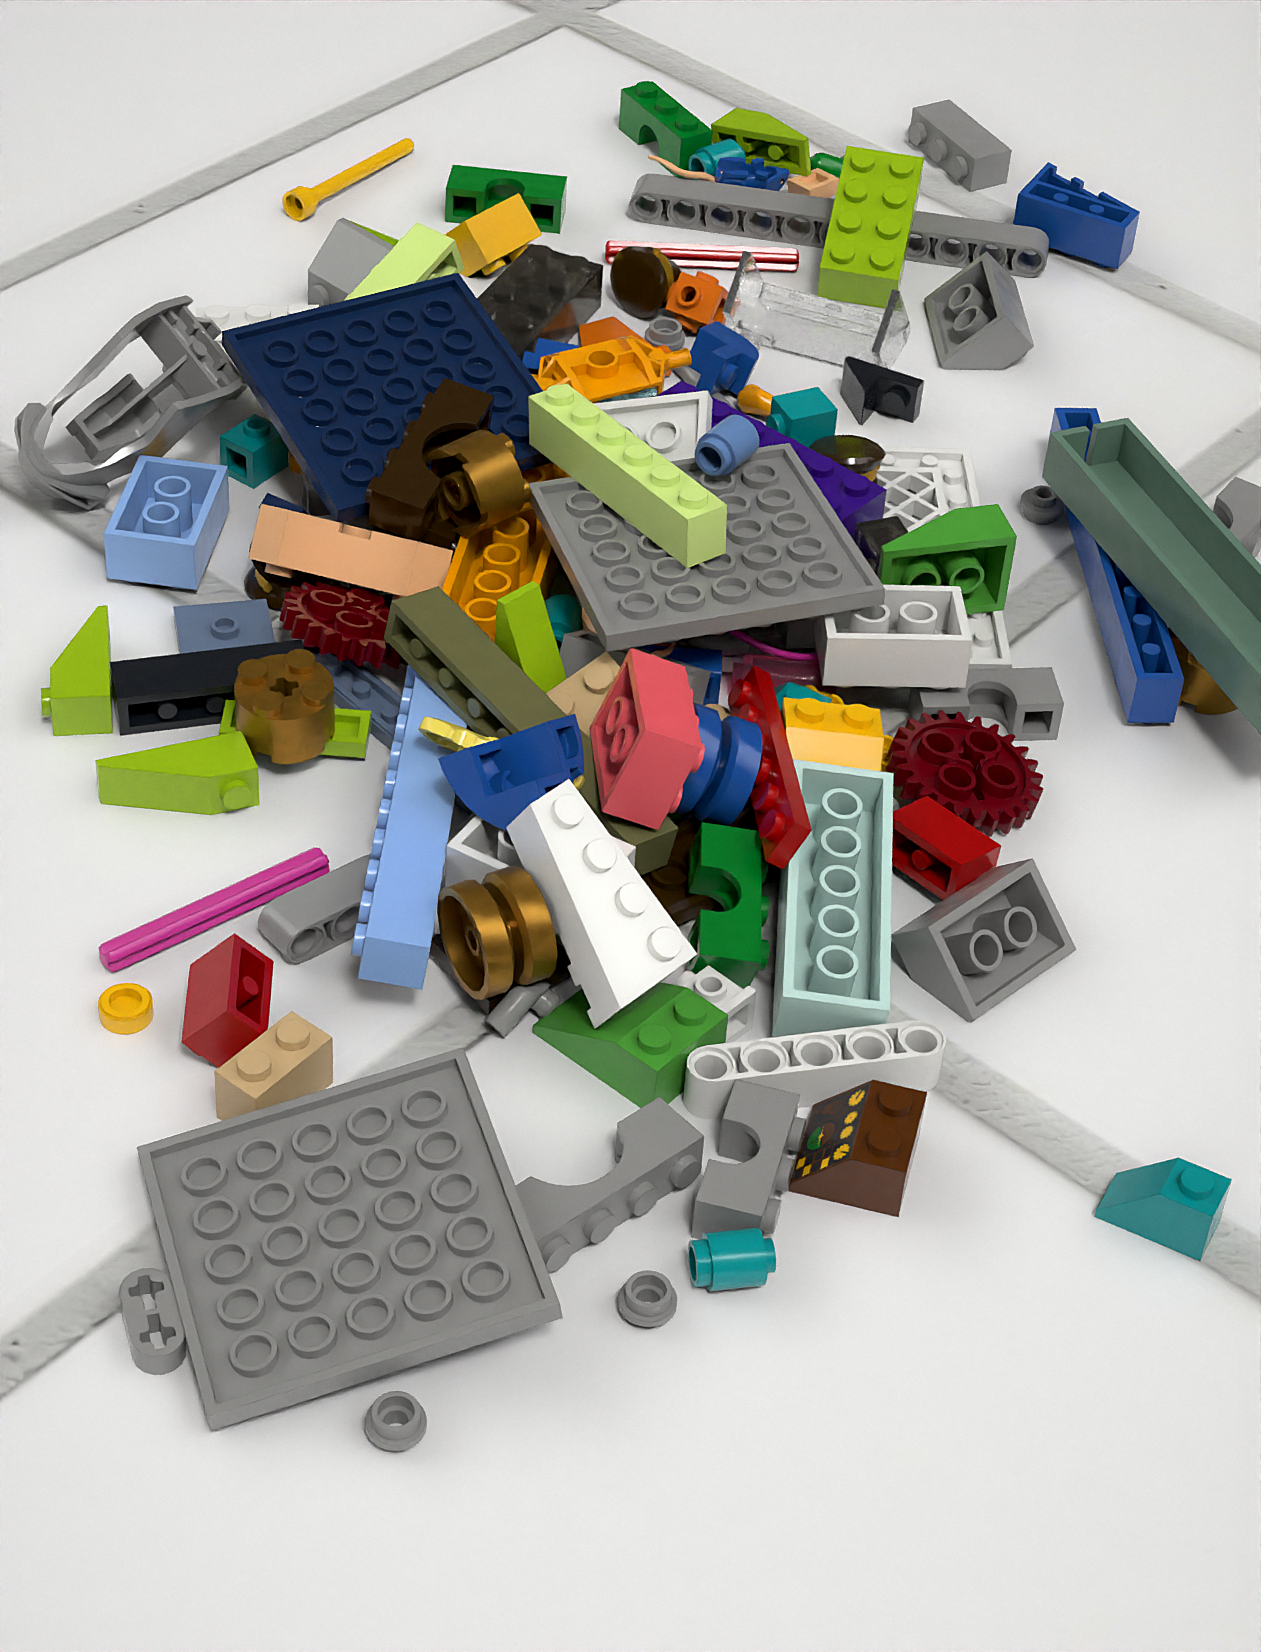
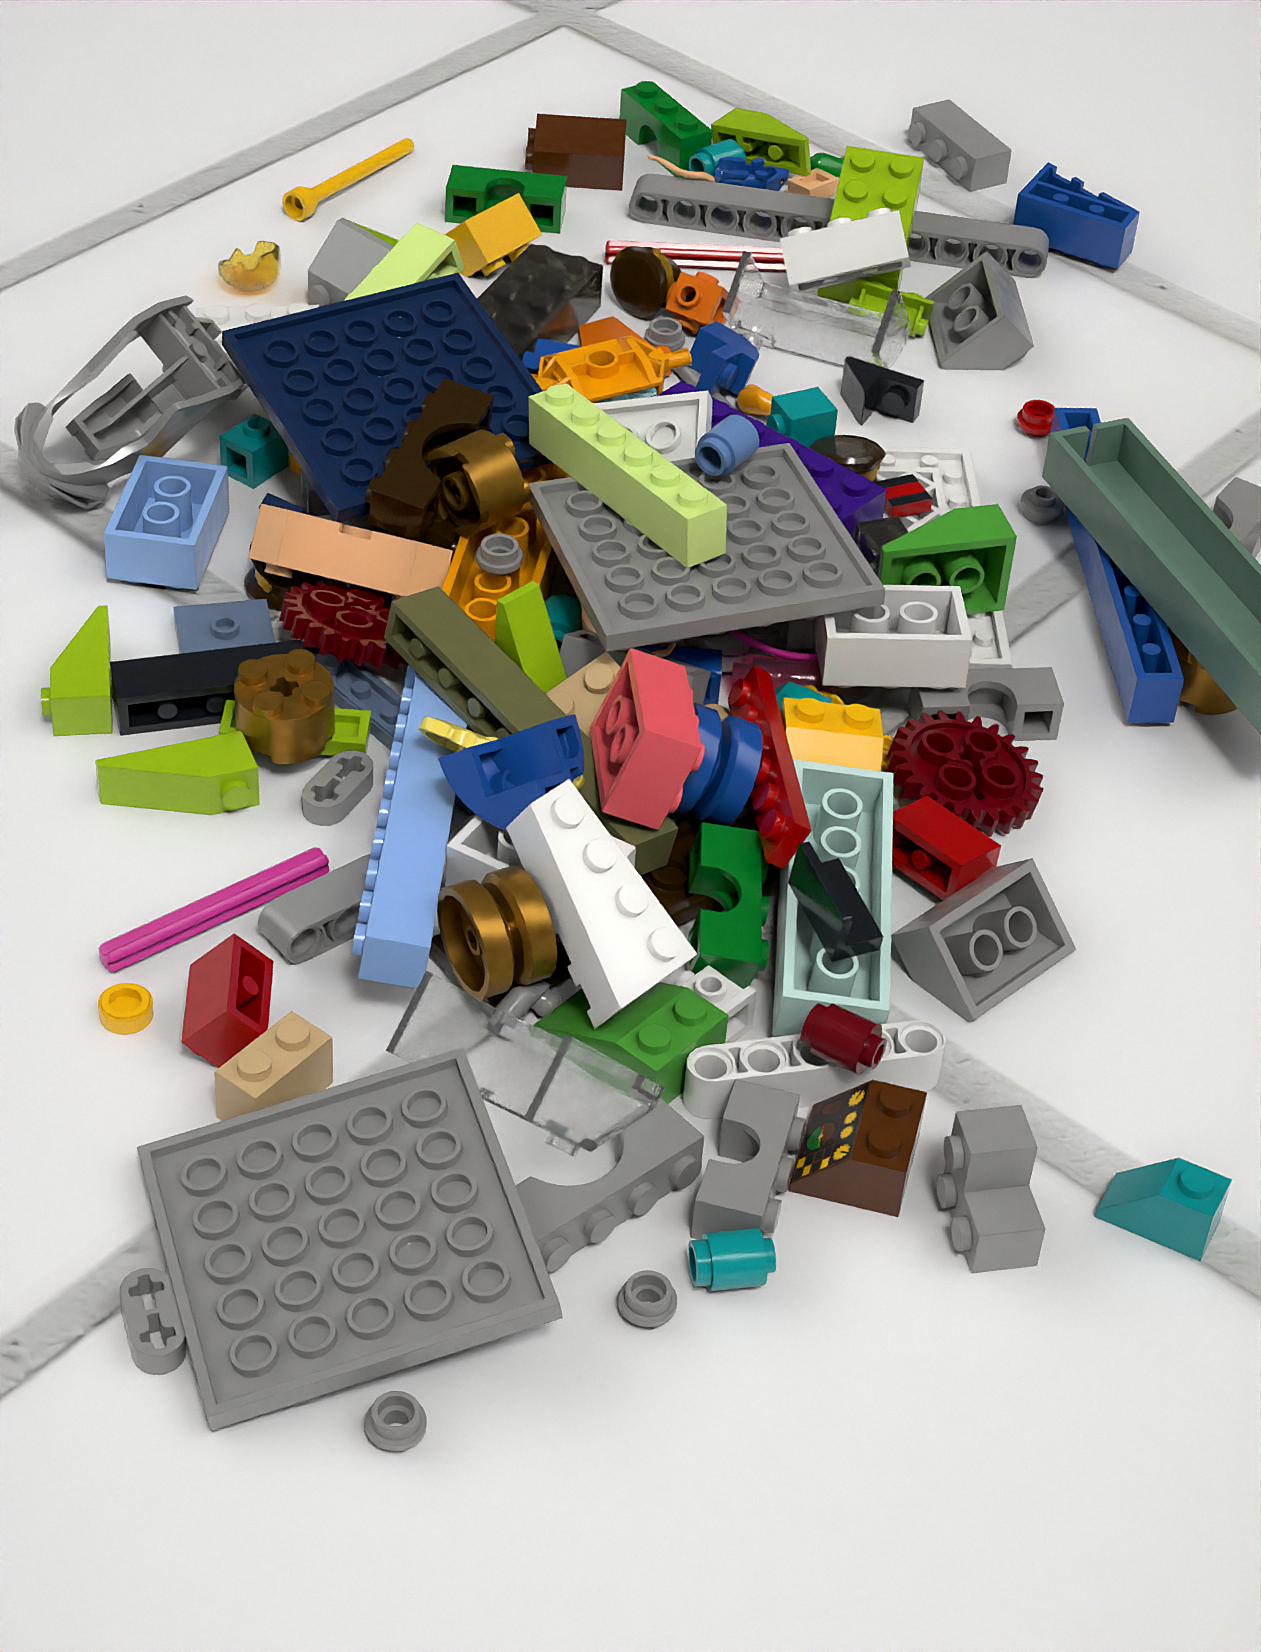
none -> clear yellow hair [218,241,281,292]
none -> light grey beam [302,750,373,826]
none -> clear windscreen [386,971,665,1158]
none -> light grey plate [476,534,523,576]
none -> reddish brown brick [525,114,627,191]
none -> white brick [780,208,911,295]
none -> black panel [788,841,884,962]
none -> dark red brick [800,1003,887,1075]
none -> lime hinge [847,278,934,338]
none -> tile [874,474,932,519]
none -> light grey brick [936,1105,1046,1273]
none -> red plate [1016,400,1055,437]

